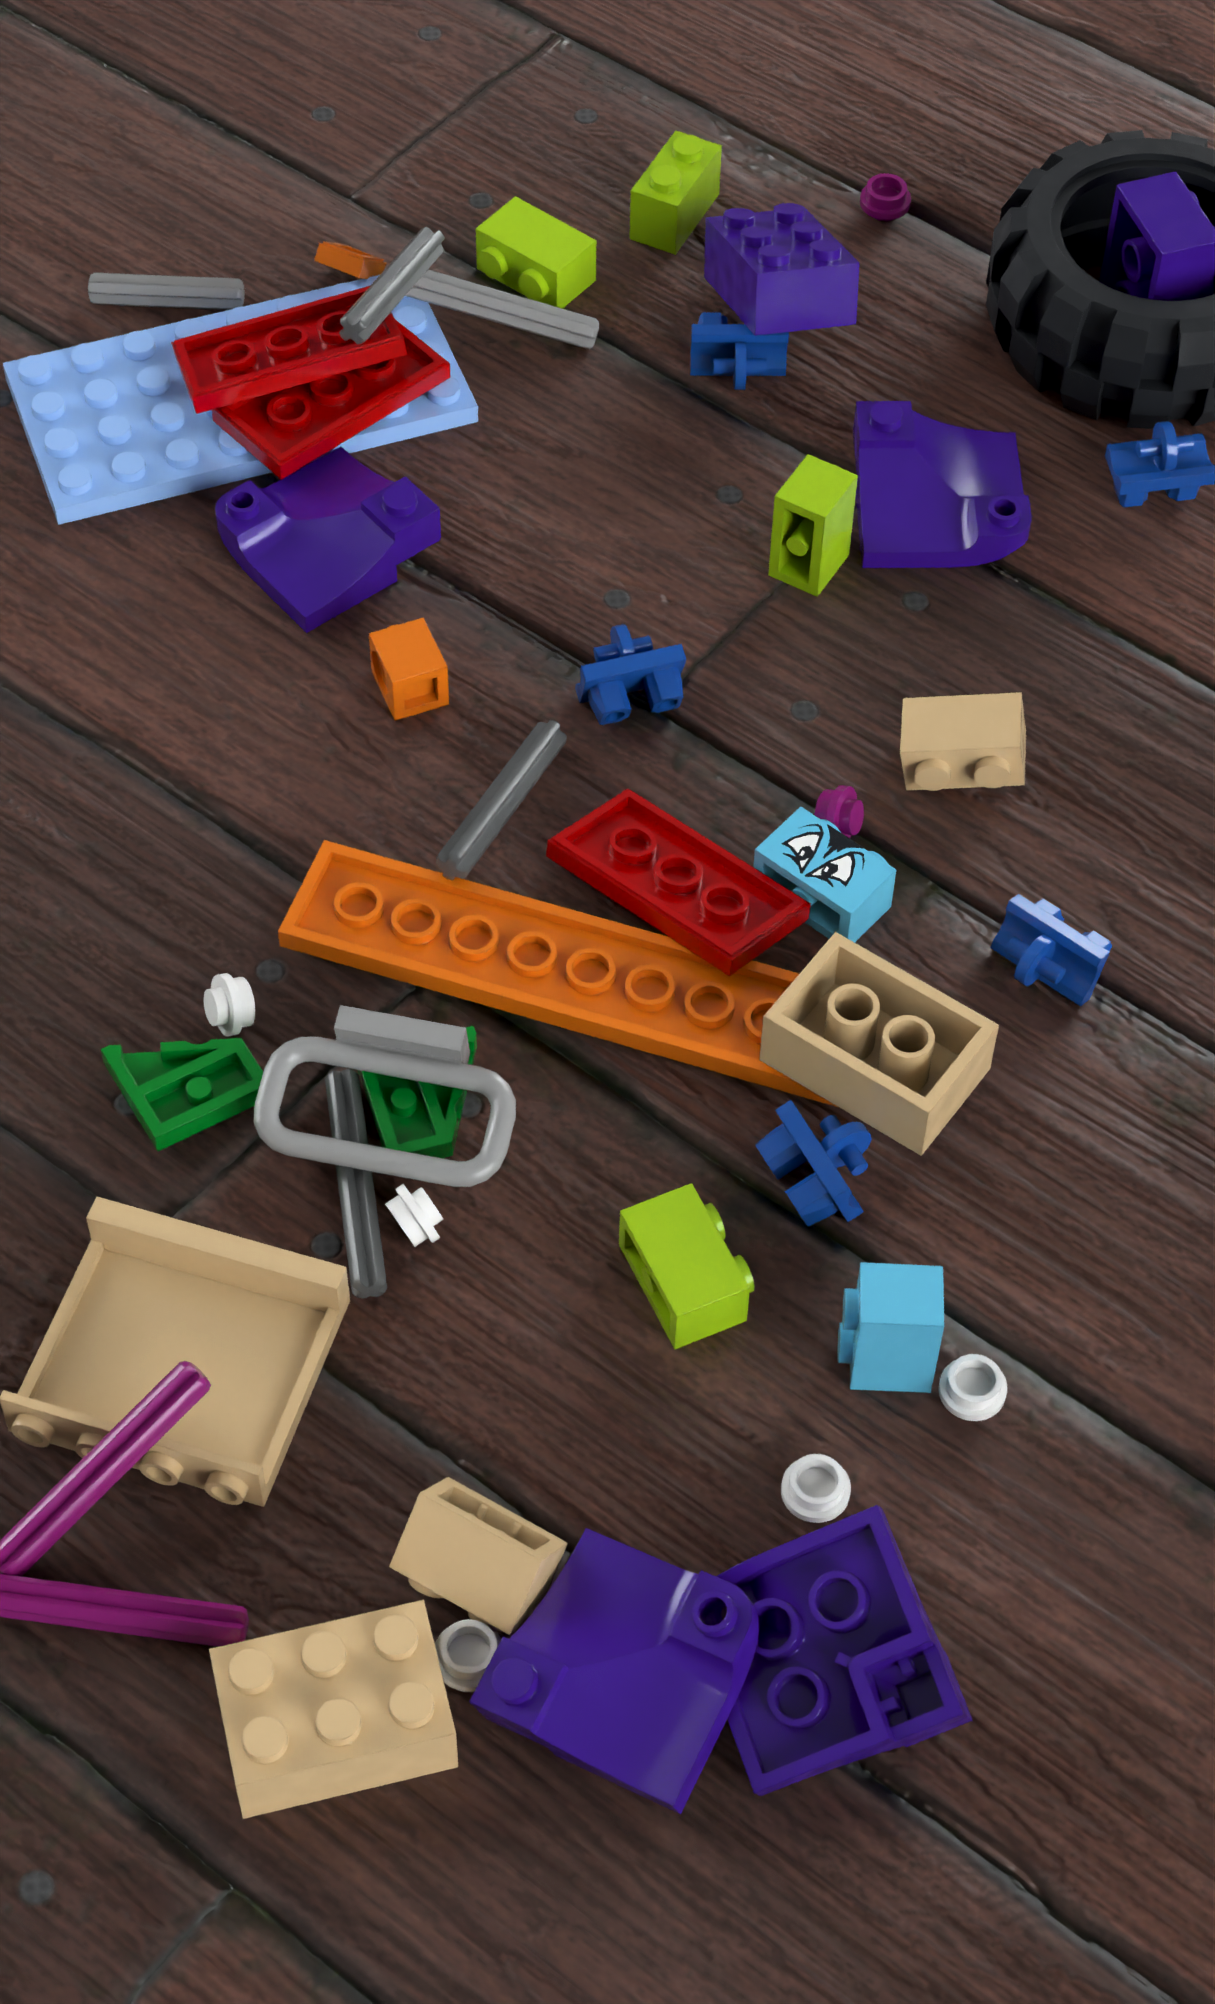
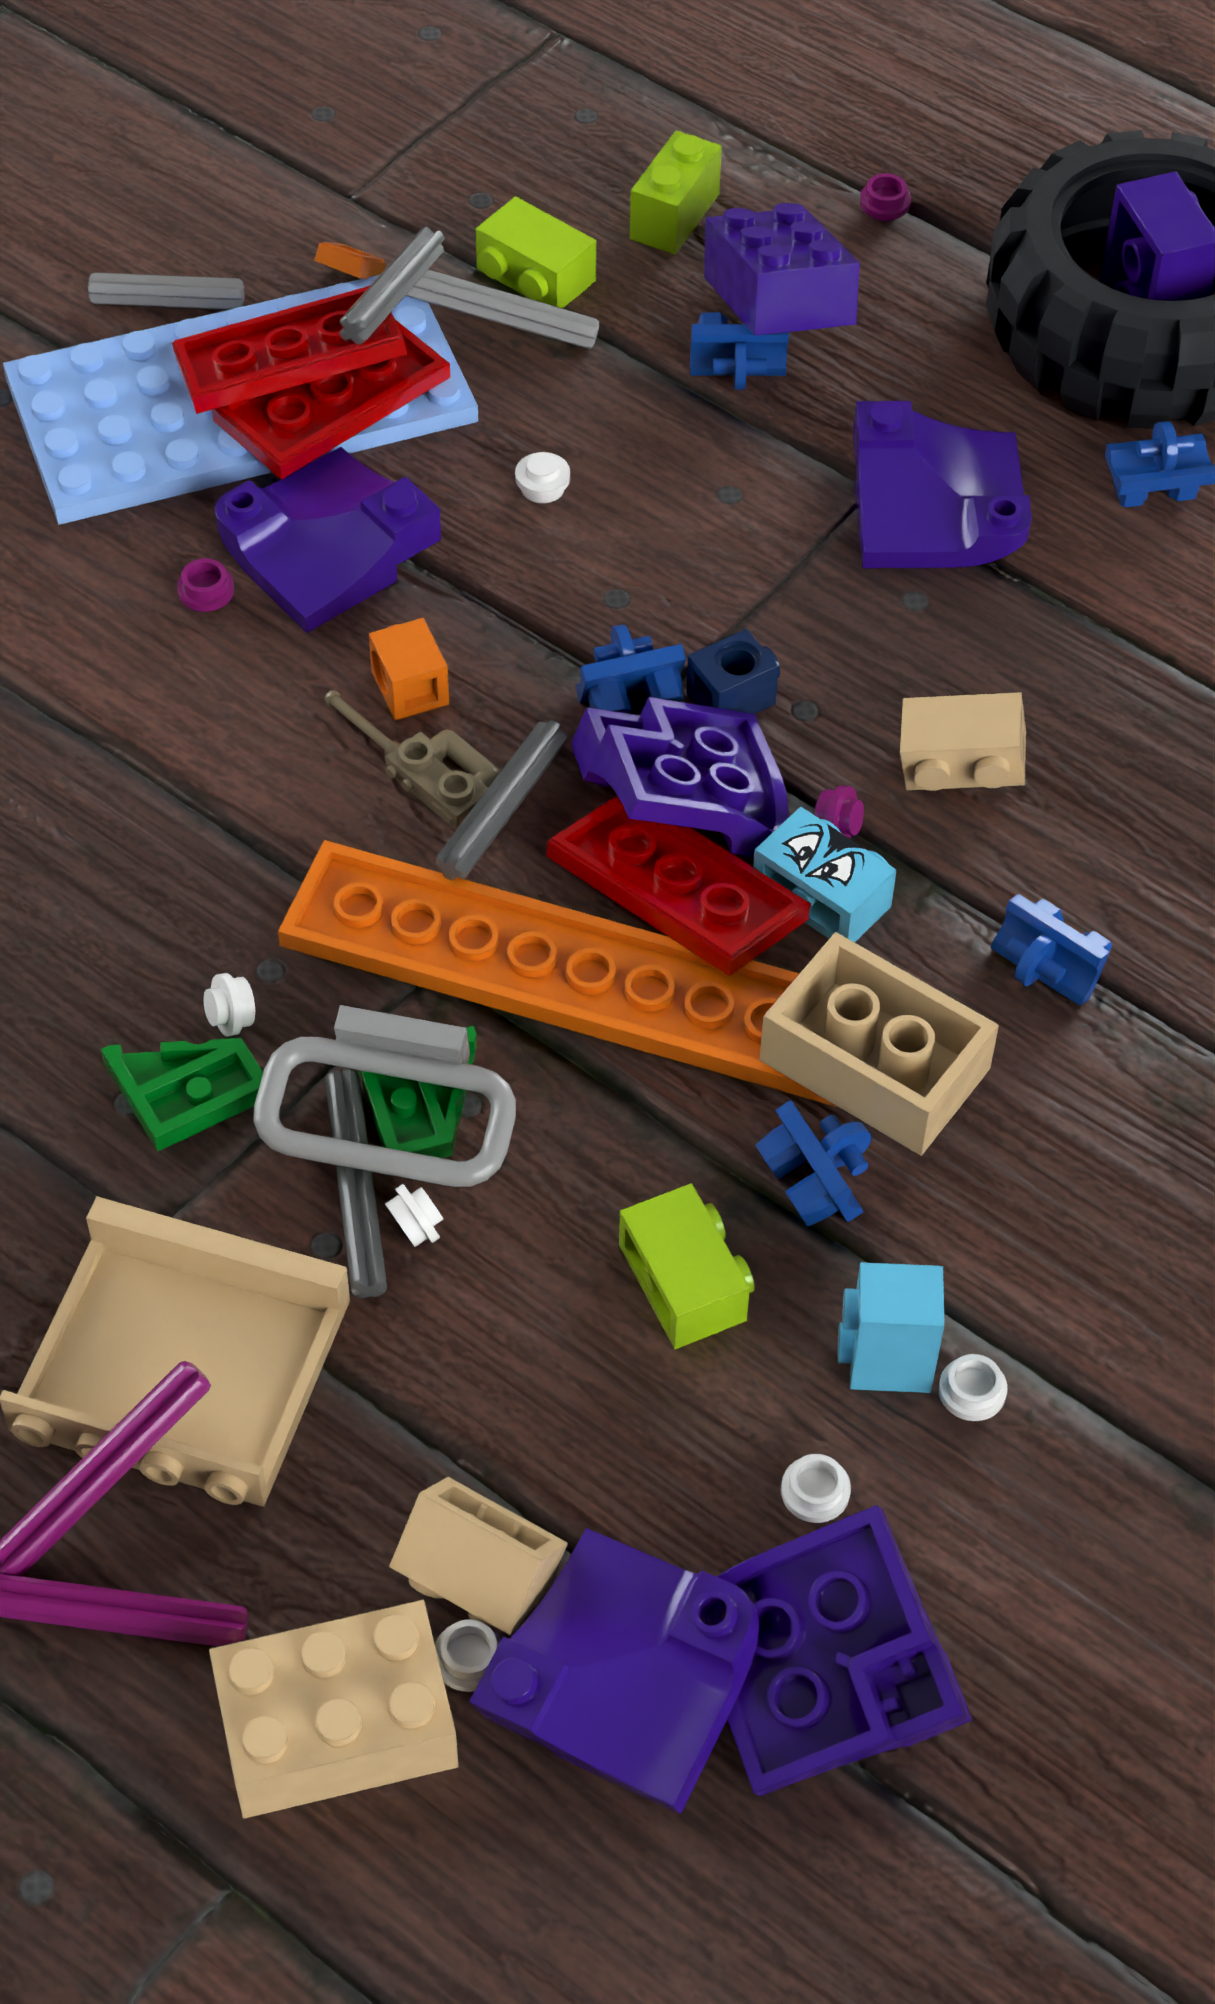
lime brick [768,454,858,597] -> none
none -> magenta plate [177,558,234,612]
none -> dark tan piece [325,690,501,830]
none -> white plate [515,452,570,503]
none -> dark purple slope [571,697,789,859]
none -> dark blue brick [686,629,780,714]

